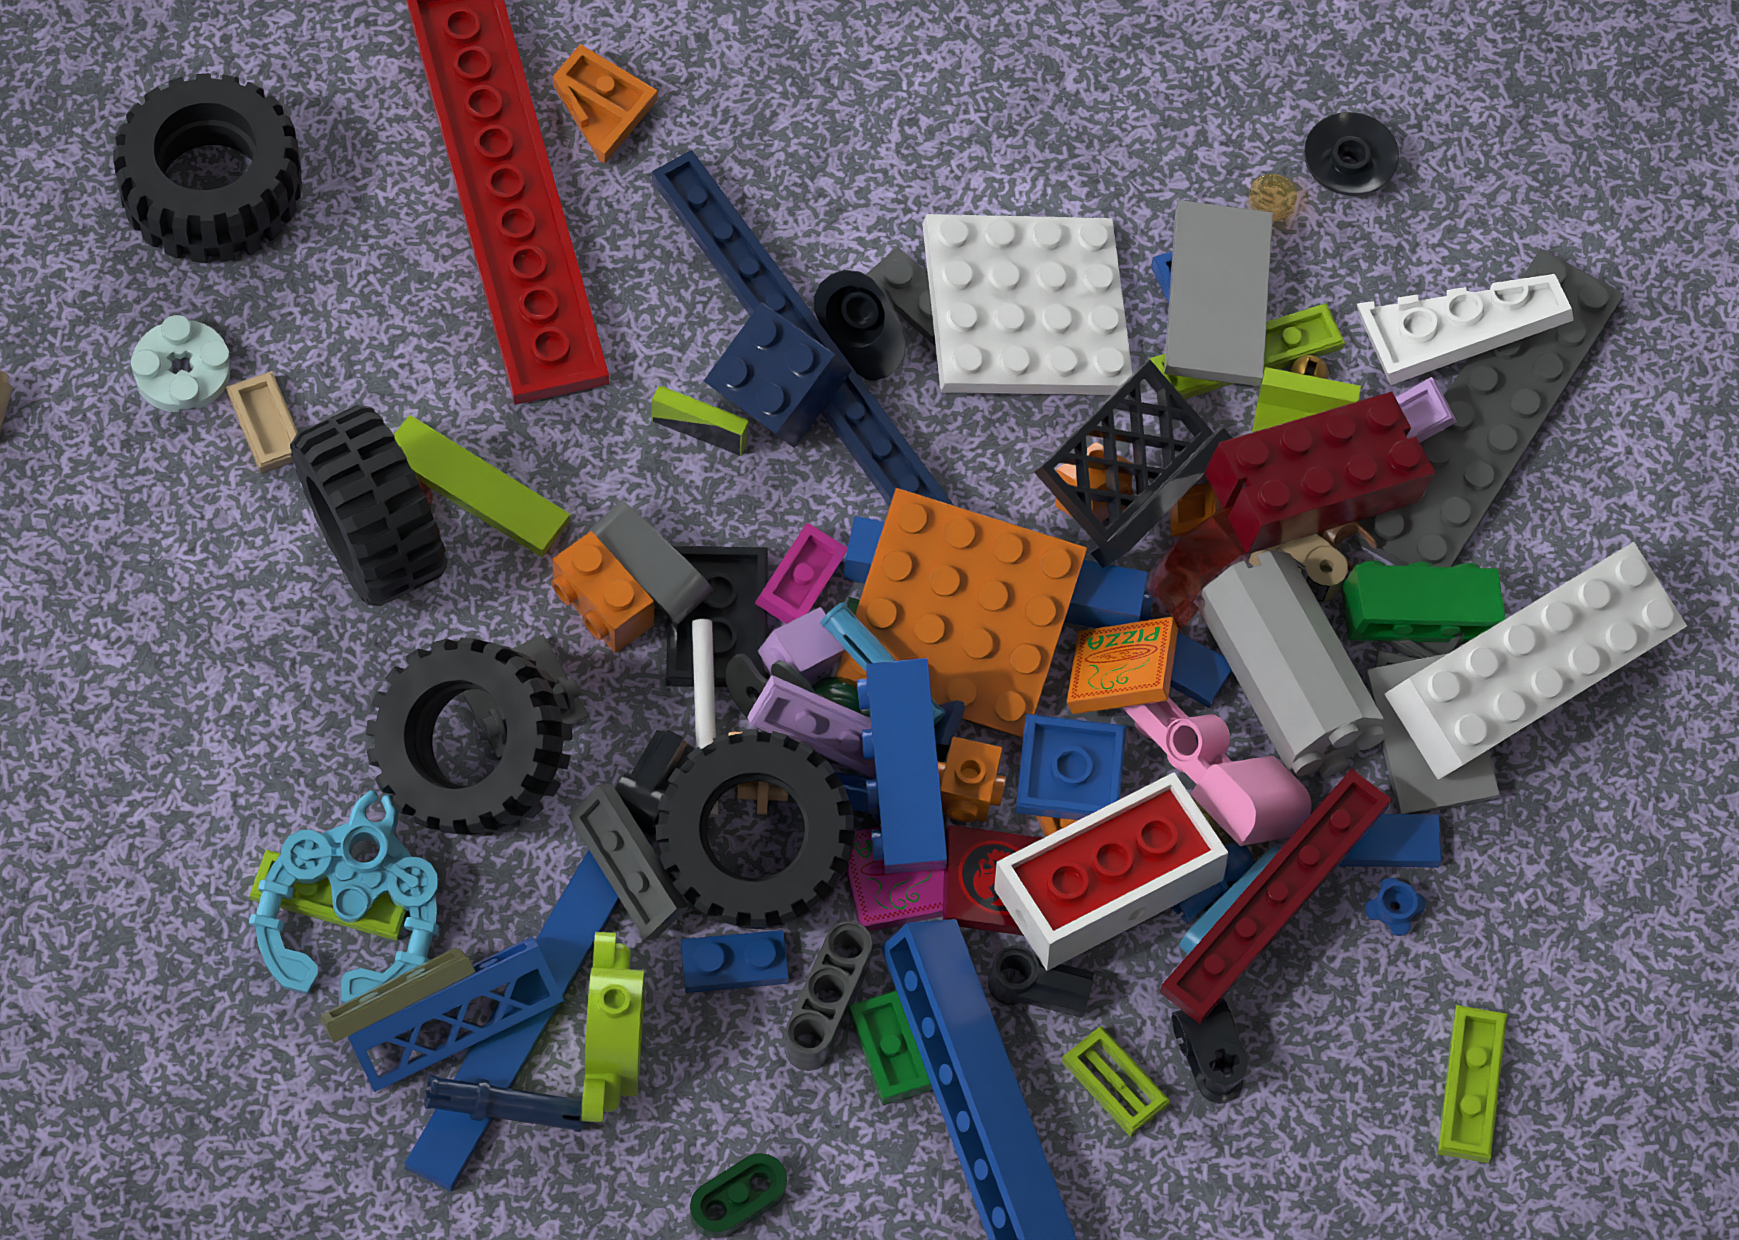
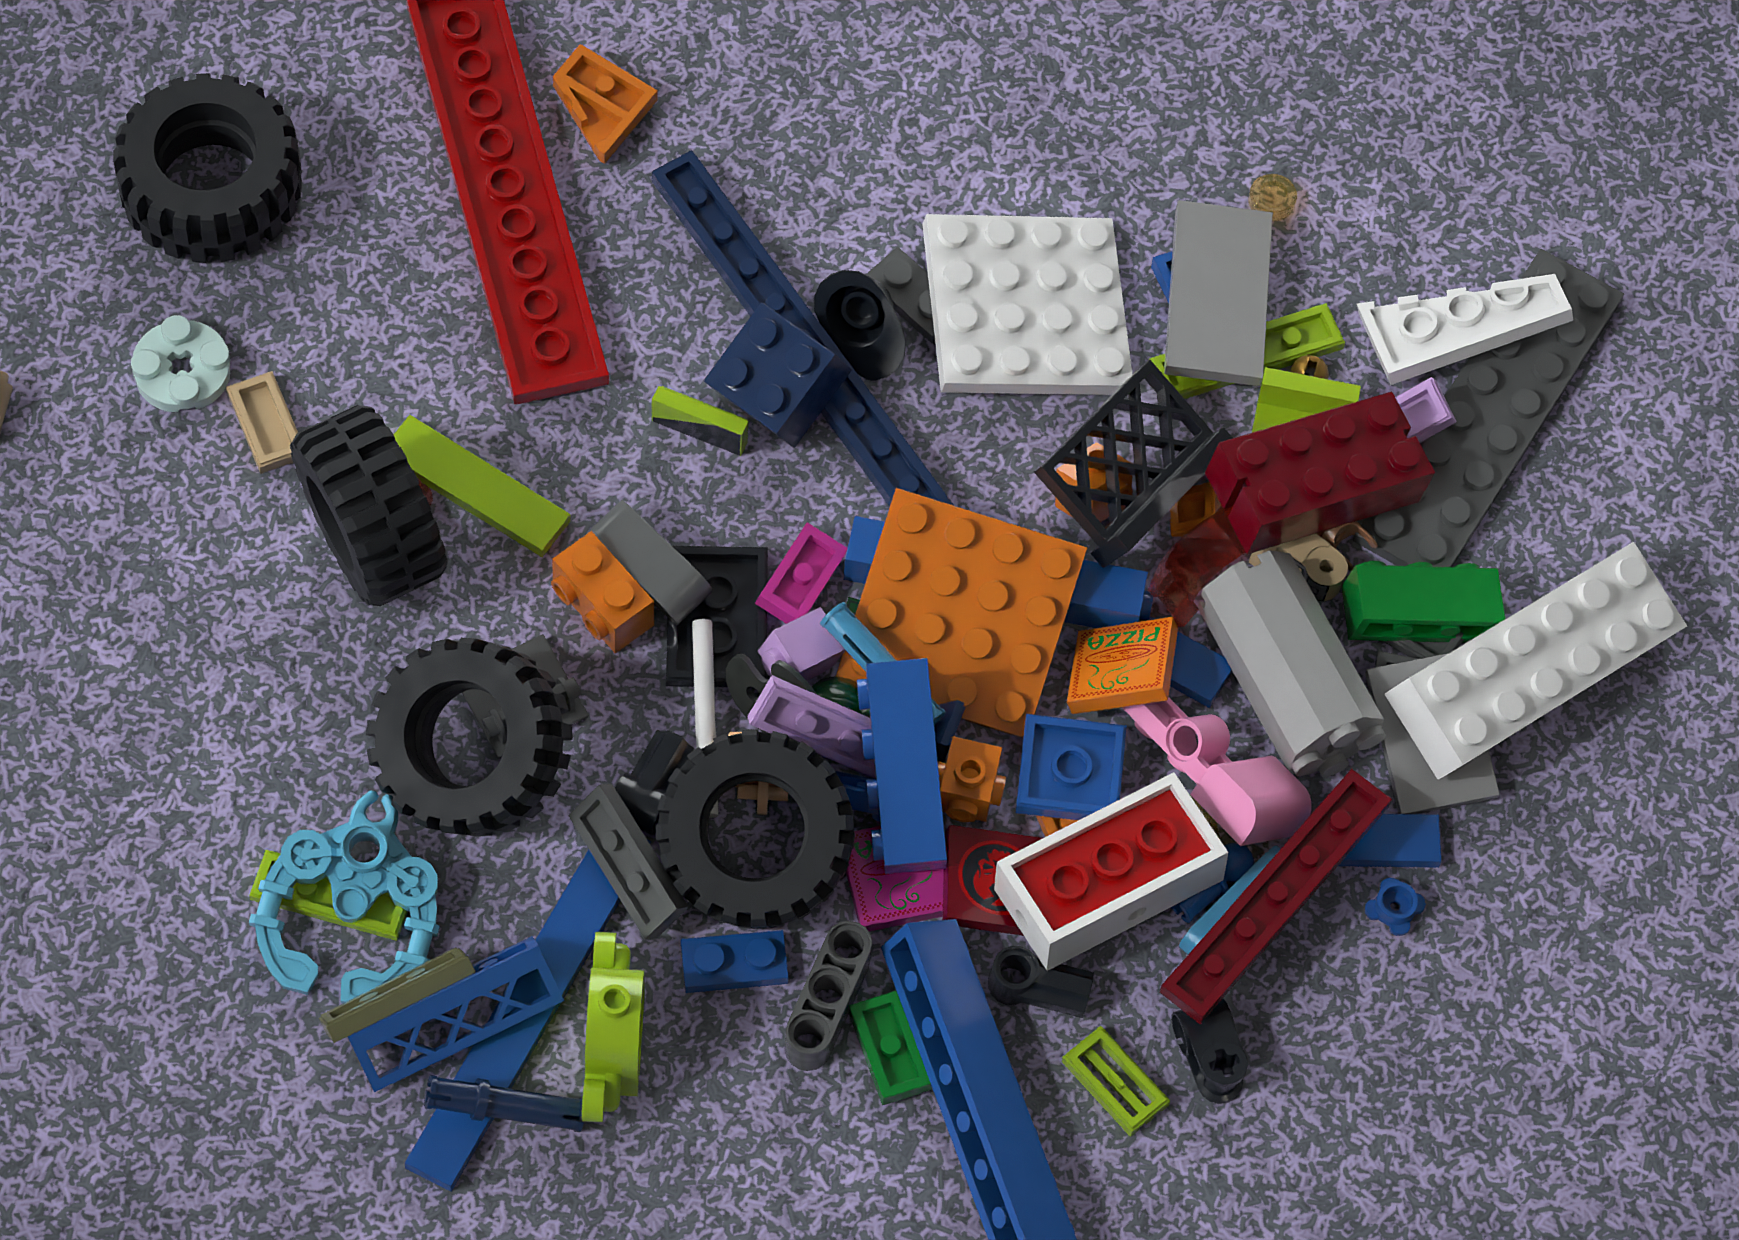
dark green plate [690,1153,787,1238] -> none
black dish [1304,112,1399,196] -> none
lime tile [1437,1005,1507,1163] -> none

